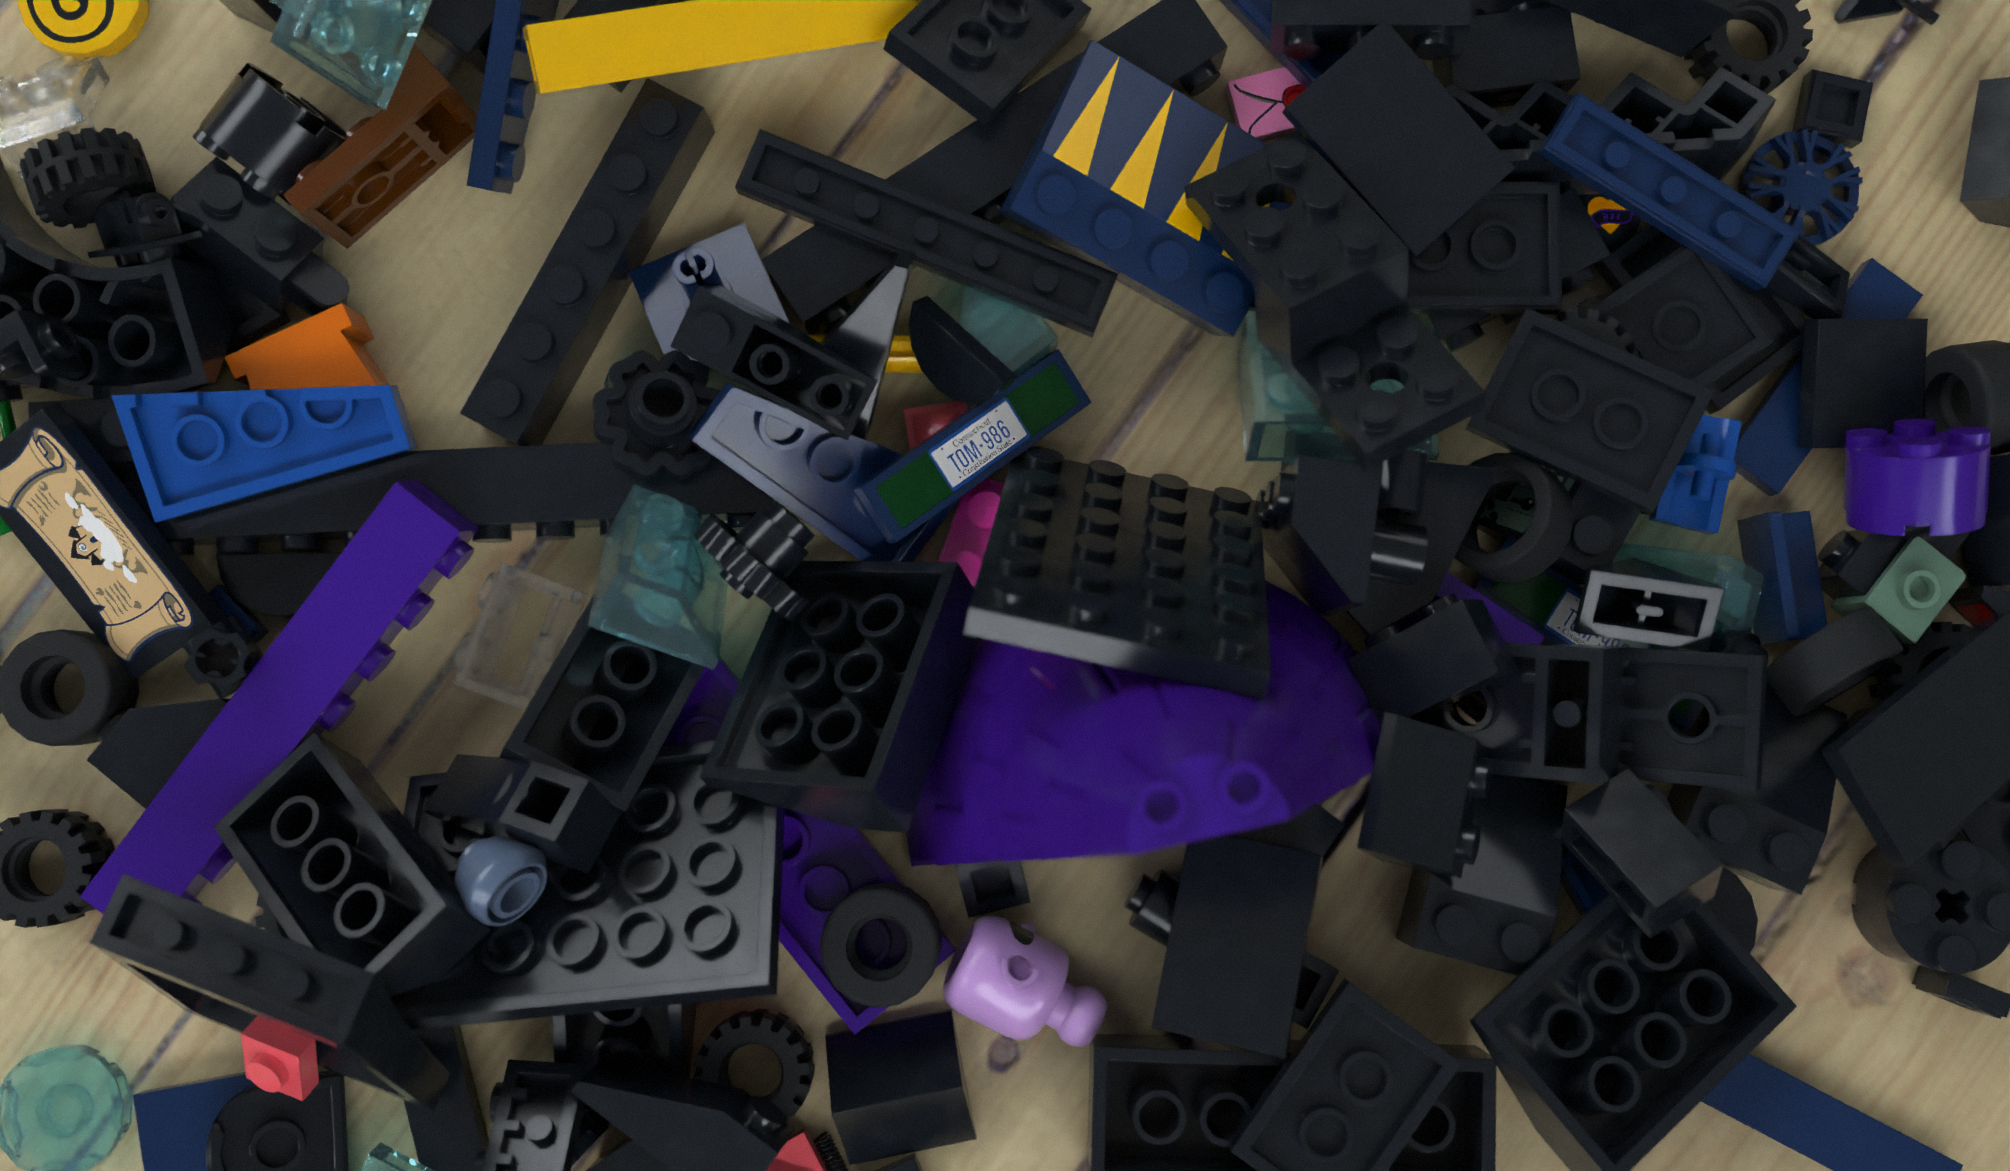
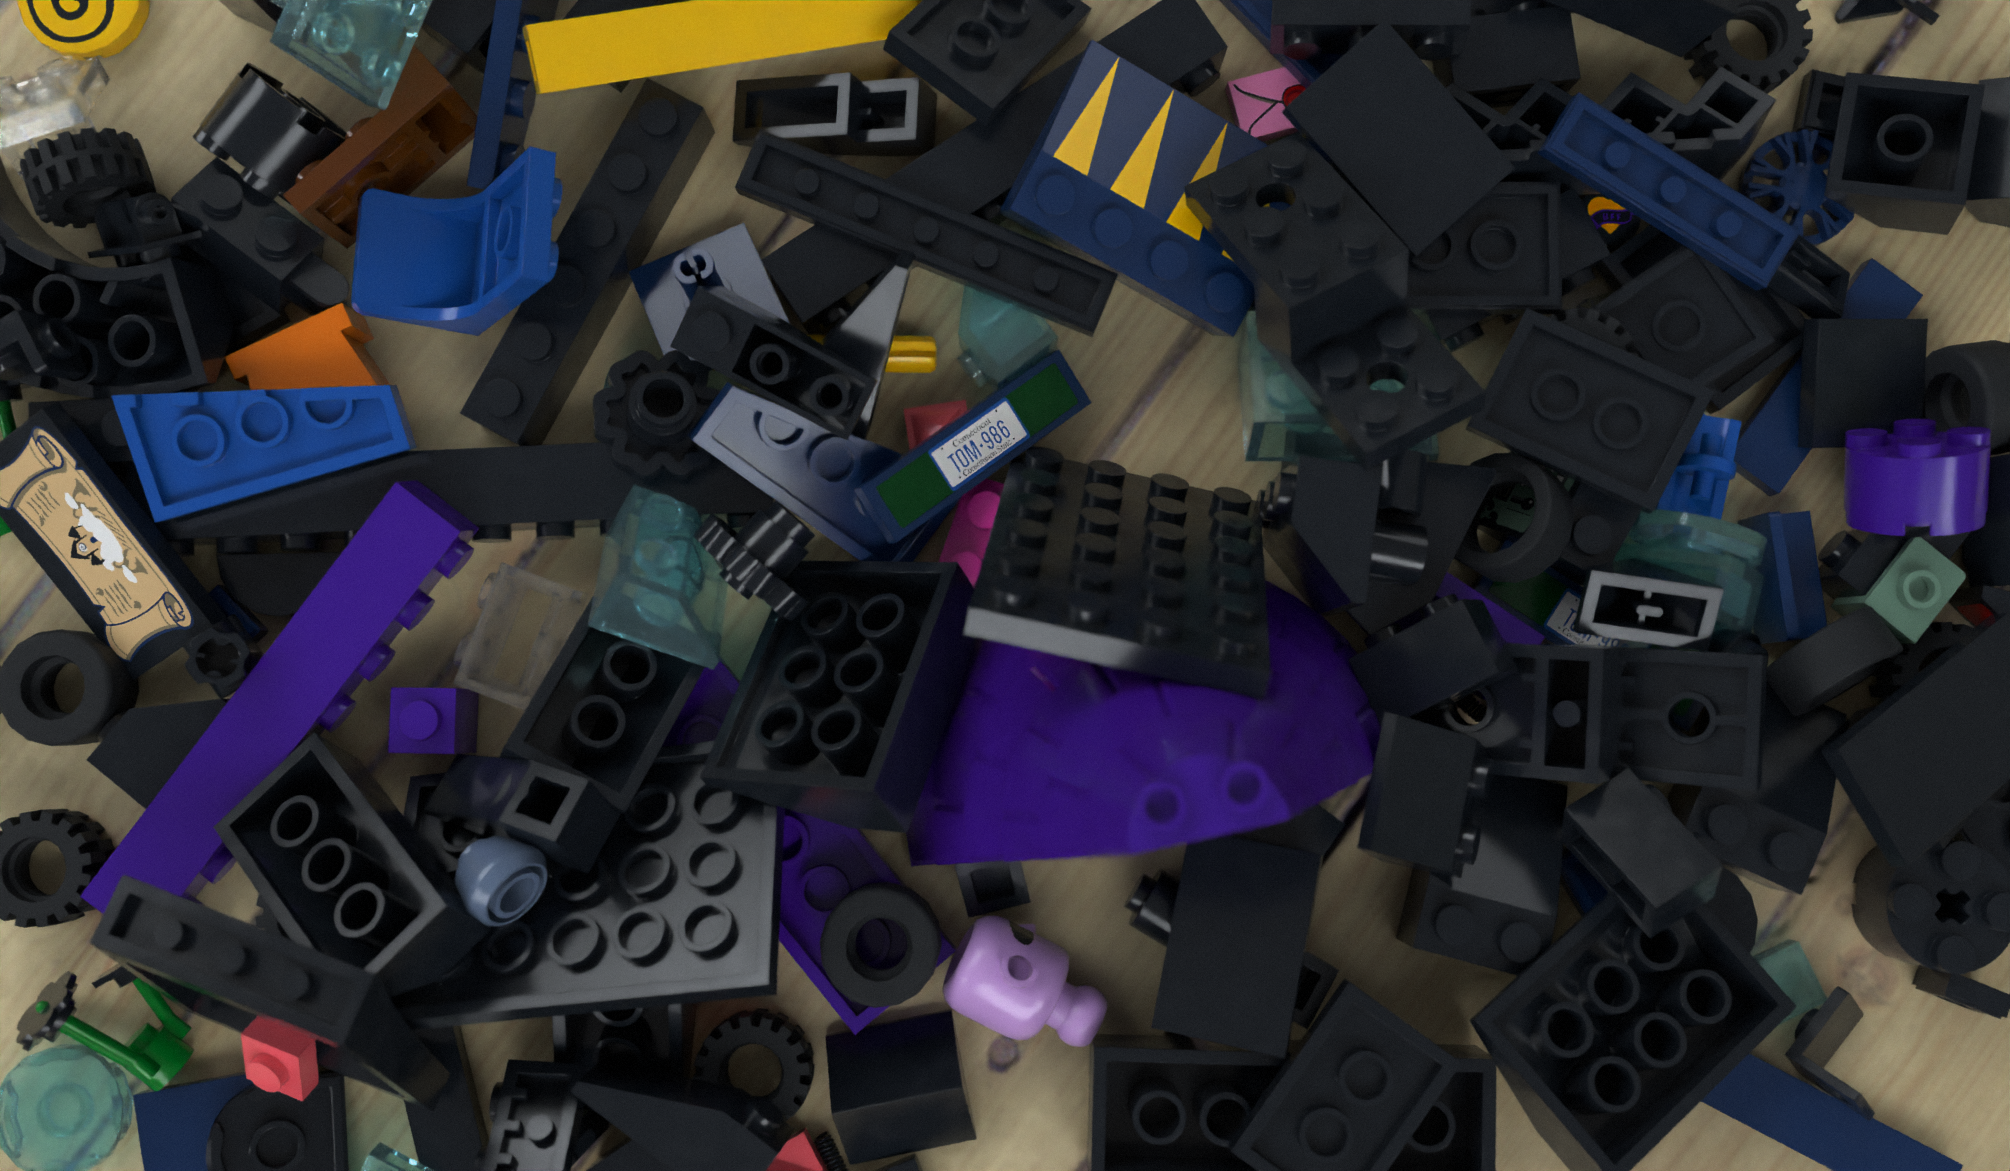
black tile [908,296,1017,404] -> none
none -> green plant [16,963,194,1092]
none -> blue bracket [351,146,563,336]
none -> dark purple brick [388,687,479,754]
none -> black slope [733,72,937,156]
none -> clear light blue tile [1629,510,1767,569]
none -> clear light blue tile [1753,939,1827,1025]
none -> black bracket [1785,986,1875,1121]
none -> black slope [1824,72,1985,235]

